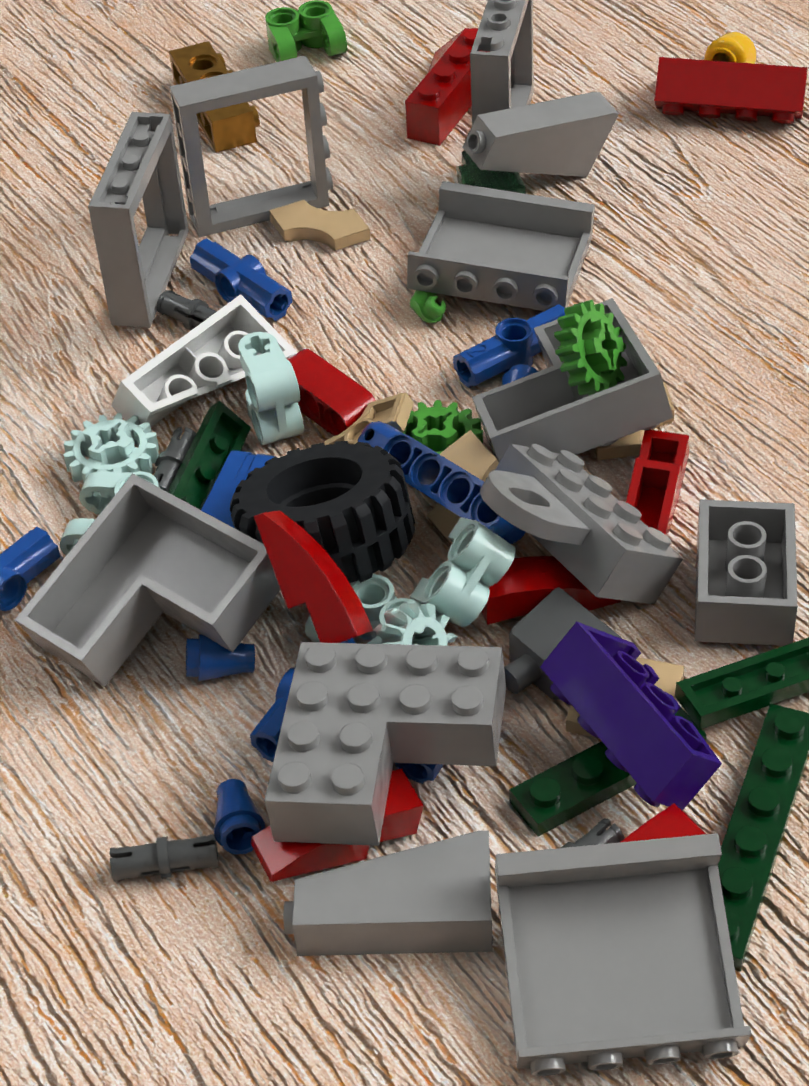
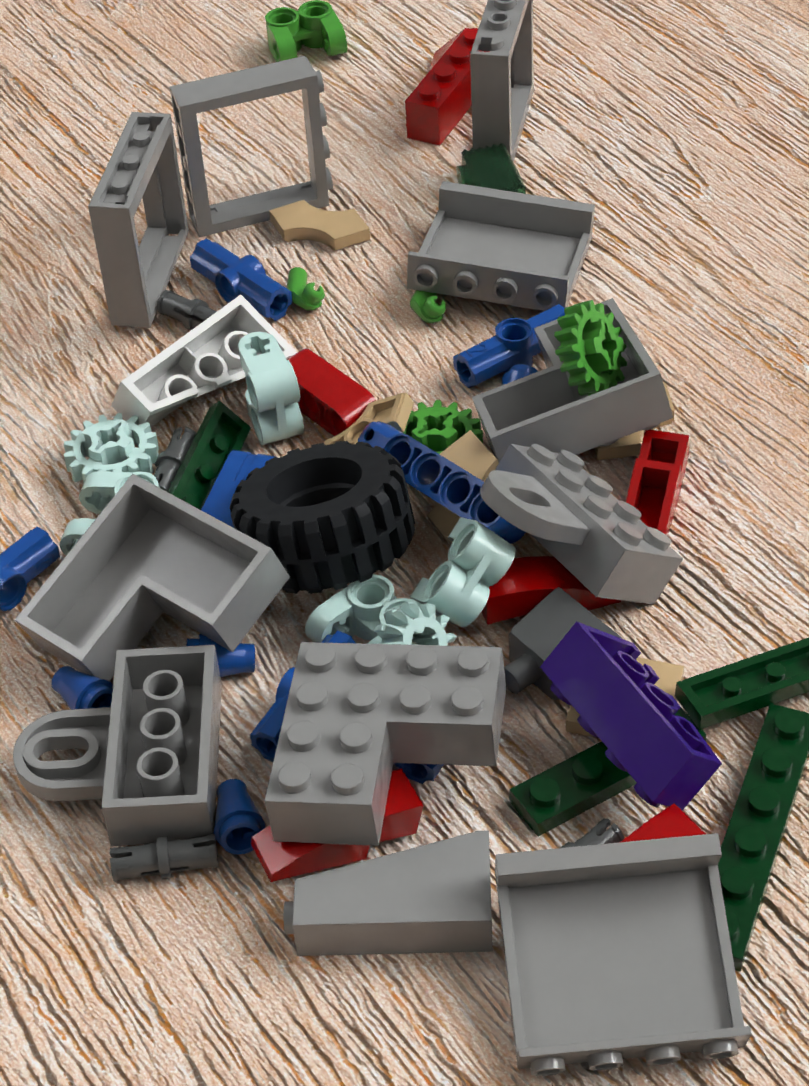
pearl gold brick [169,41,260,153] -> none
red slope [254,510,373,643] -> none
light grey slope [462,92,619,177] -> none
red wedge [654,57,808,124] -> none
light grey brick [695,499,798,646] -> none
yellow head [704,32,756,64] -> none
none -> light grey brick [13,645,222,846]
none -> blue cone [51,666,113,710]
none -> bright green arm [286,267,325,311]

